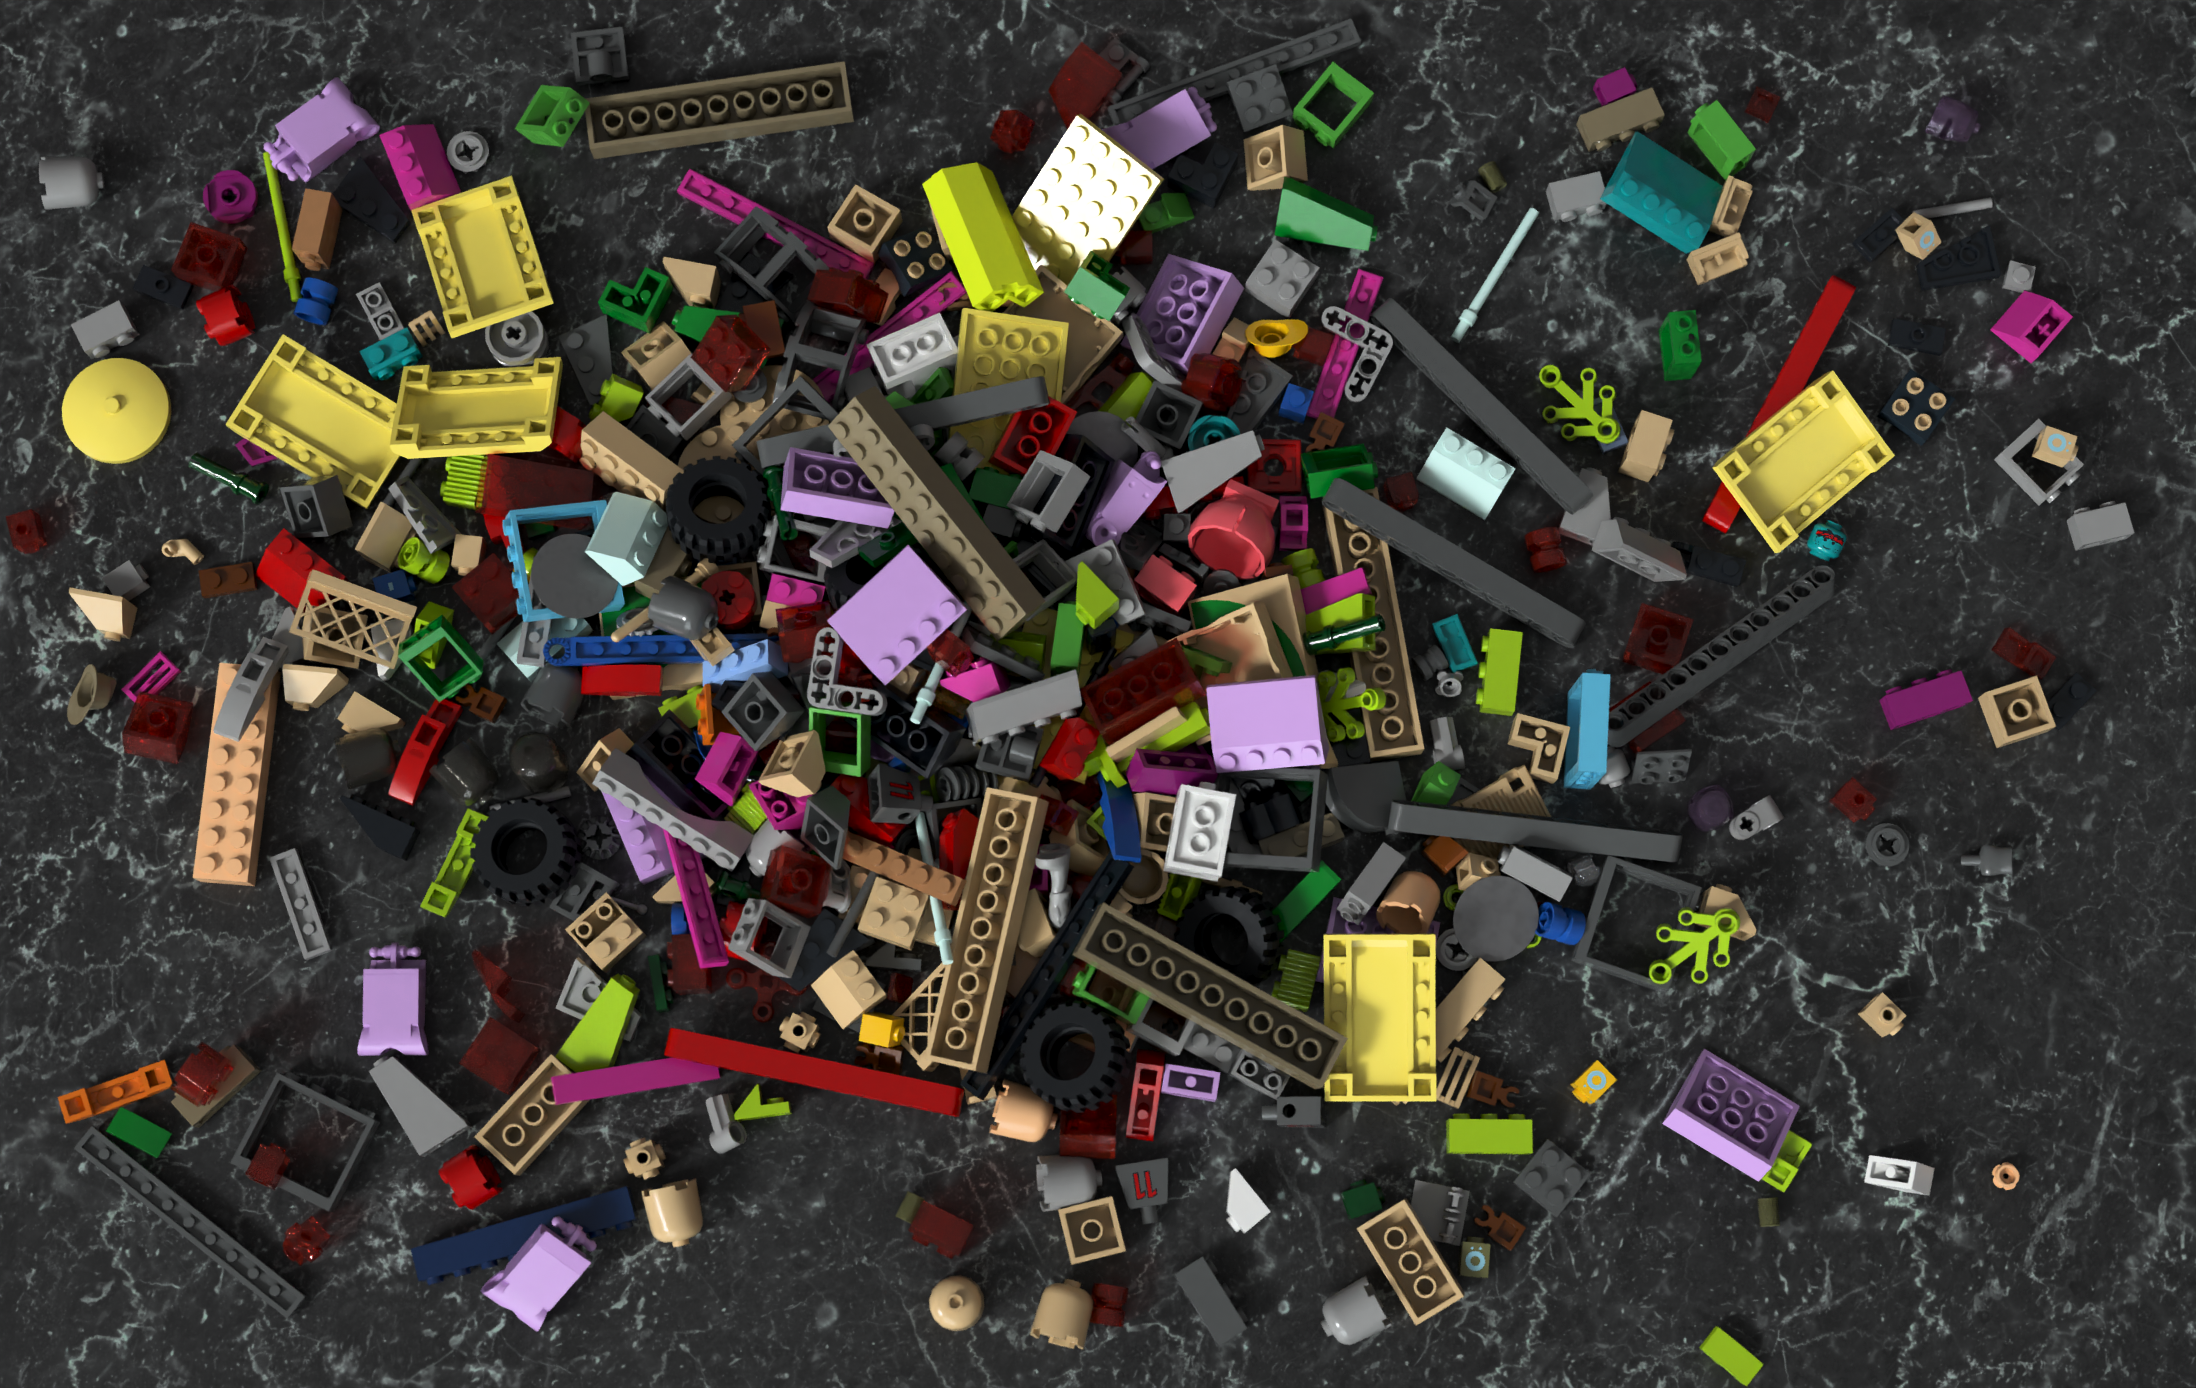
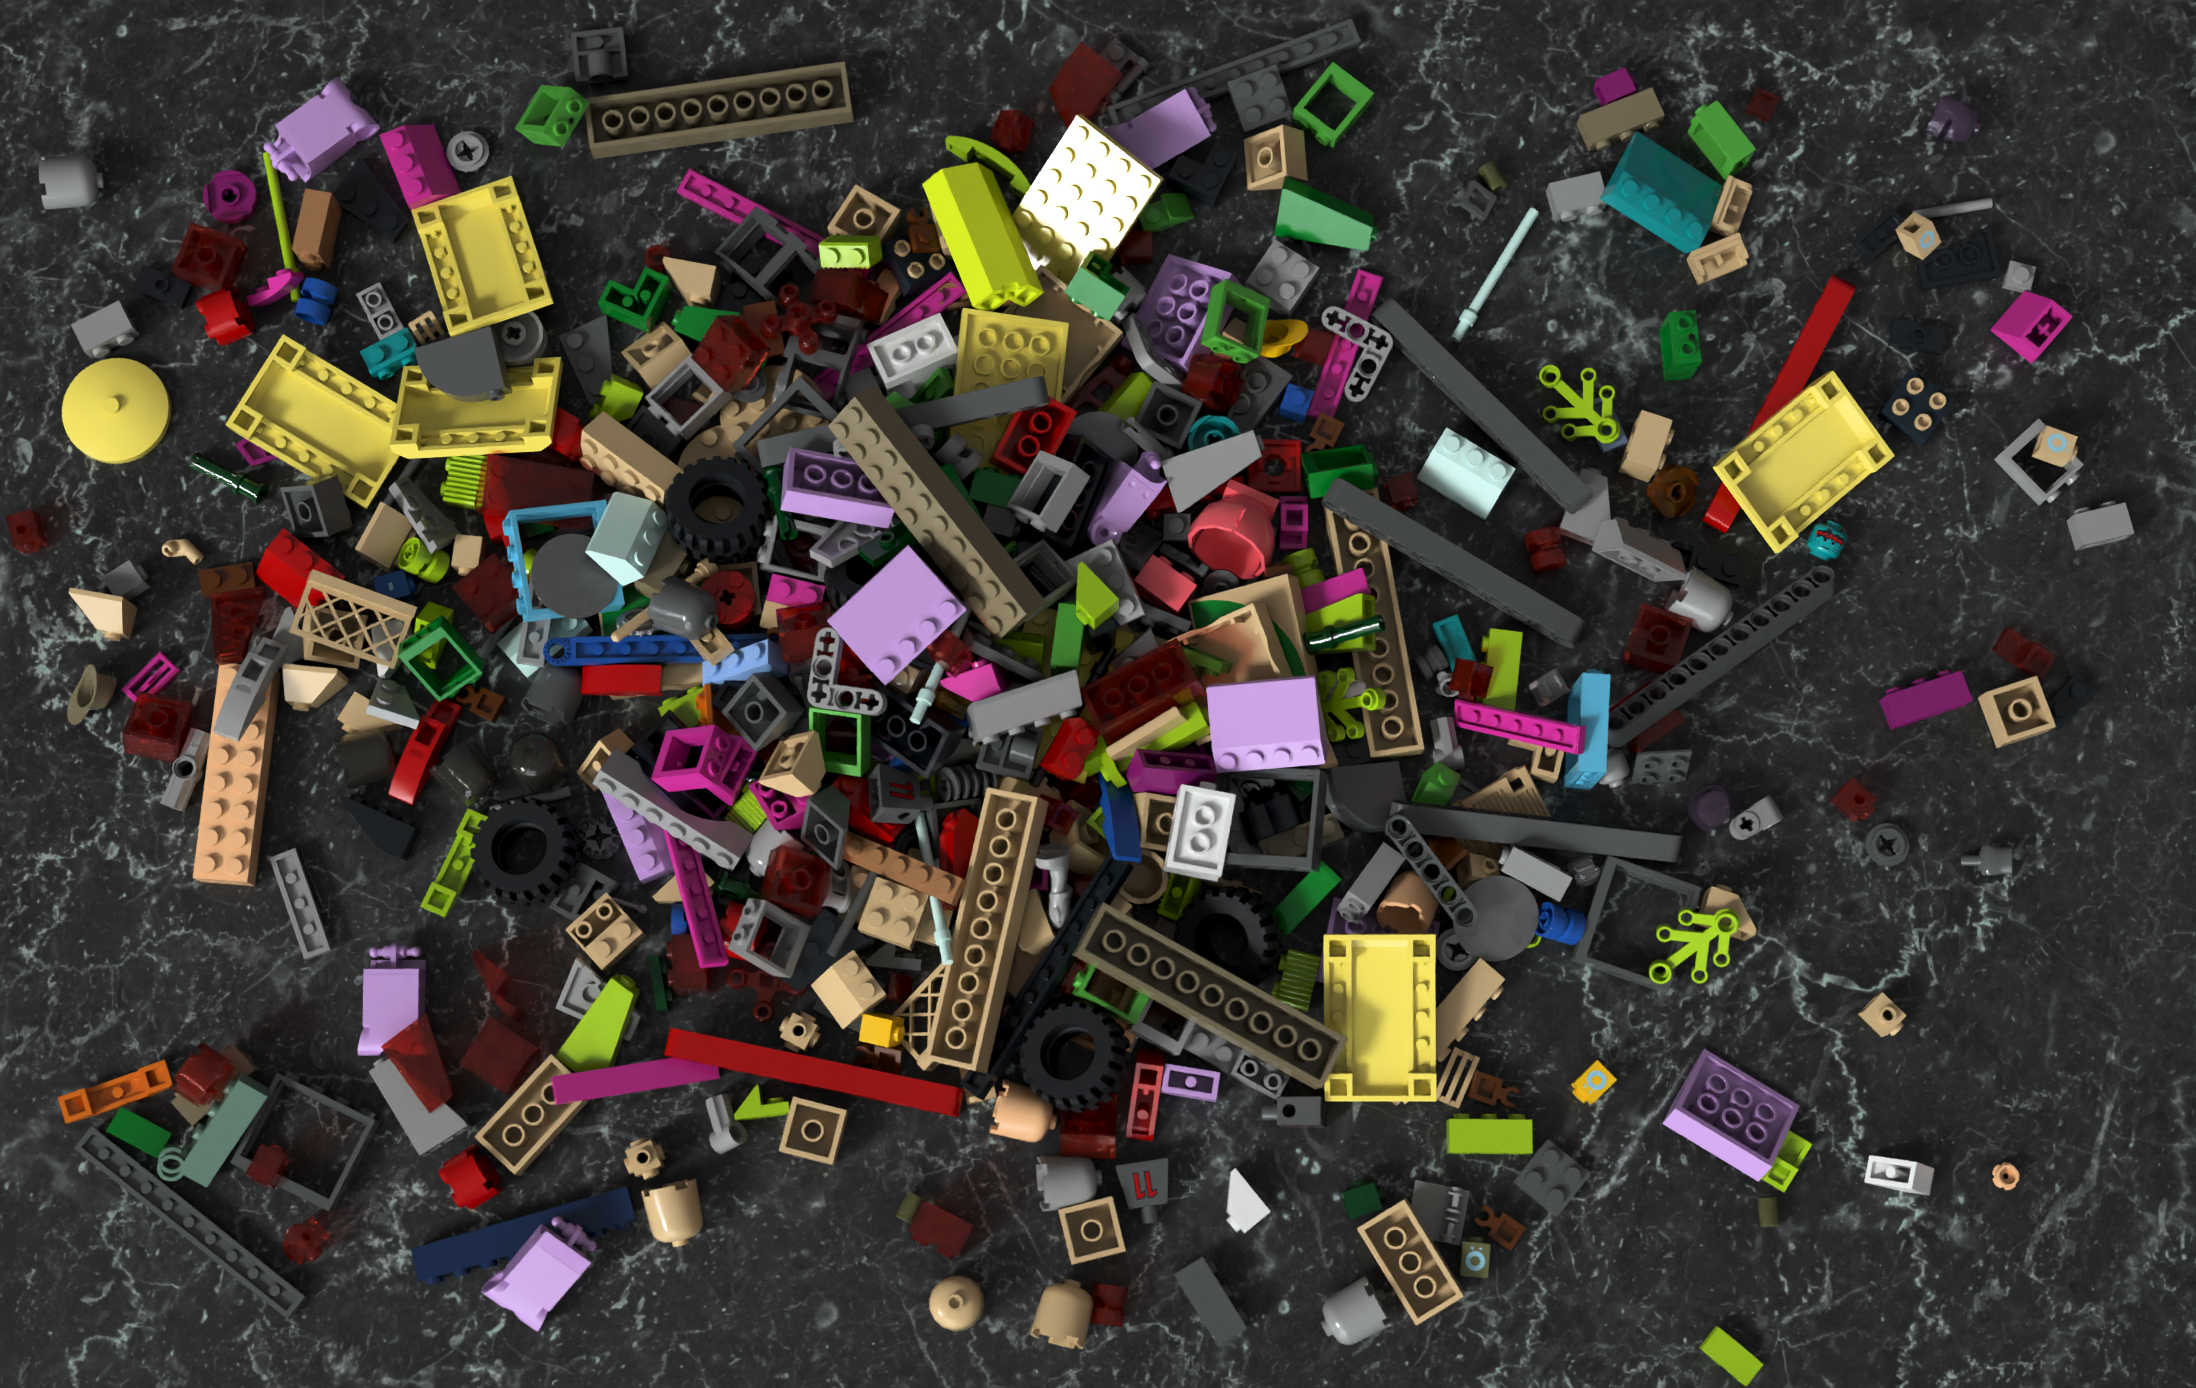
none -> sand green hinge [157,1072,268,1188]
none -> light grey piece [161,728,211,812]
none -> clear red wing [210,586,266,666]
none -> dark pink slope [247,268,304,307]
none -> light grey wing [365,678,420,730]
none -> clear red wing [381,1013,454,1113]
none -> dark grey brick [414,326,512,402]
none -> clear red plate [644,245,671,271]
none -> dark pink window [651,725,733,792]
none -> clear red gear [760,284,838,355]
none -> tan brick [779,1097,849,1166]
none -> lime brick [819,235,883,269]
none -> reddish brown plate [907,208,941,253]
none -> lime slope [945,136,1031,200]
none -> bright green window [1201,279,1271,364]
none -> dark grey beam [1385,814,1478,929]
none -> clear red brick [1448,658,1494,701]
none -> dark pink tile [1453,699,1586,755]
none -> clear slope [1528,668,1570,708]
none -> reddish brown plate [1647,463,1699,518]
none -> light grey cylinder [1665,566,1734,632]

